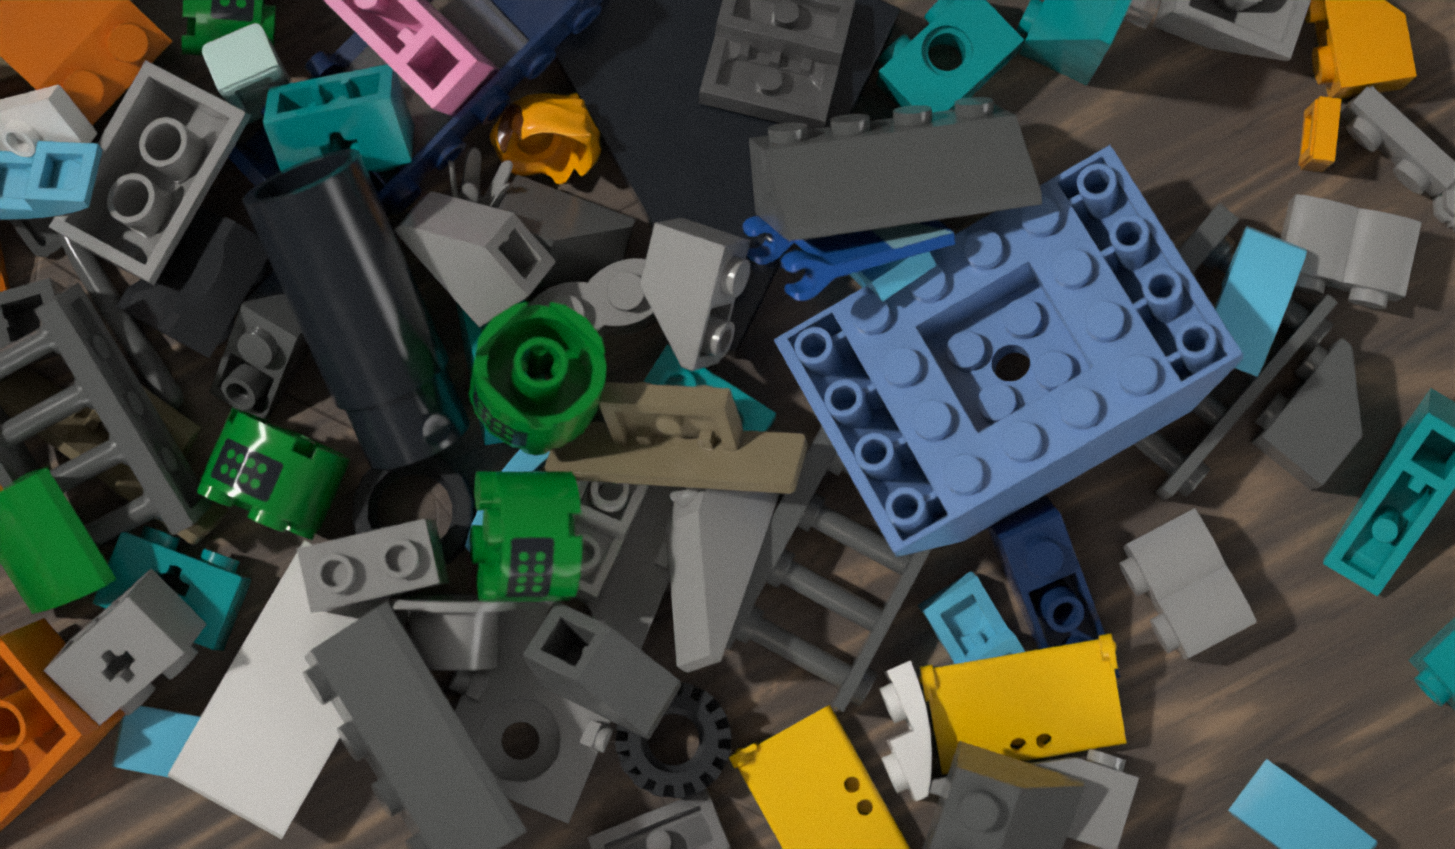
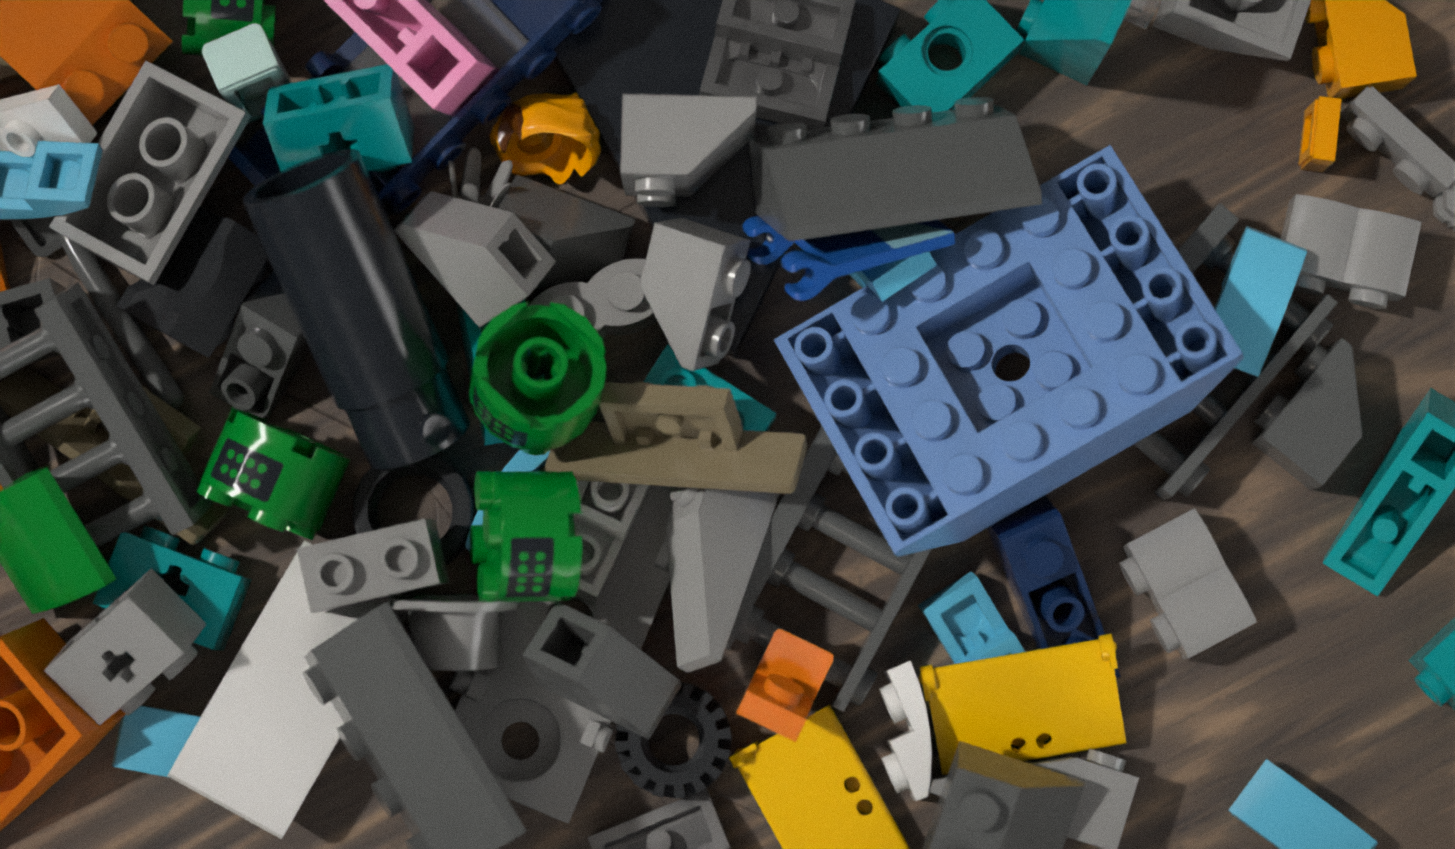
none -> light grey slope [621,94,756,207]
none -> orange slope [736,629,834,742]

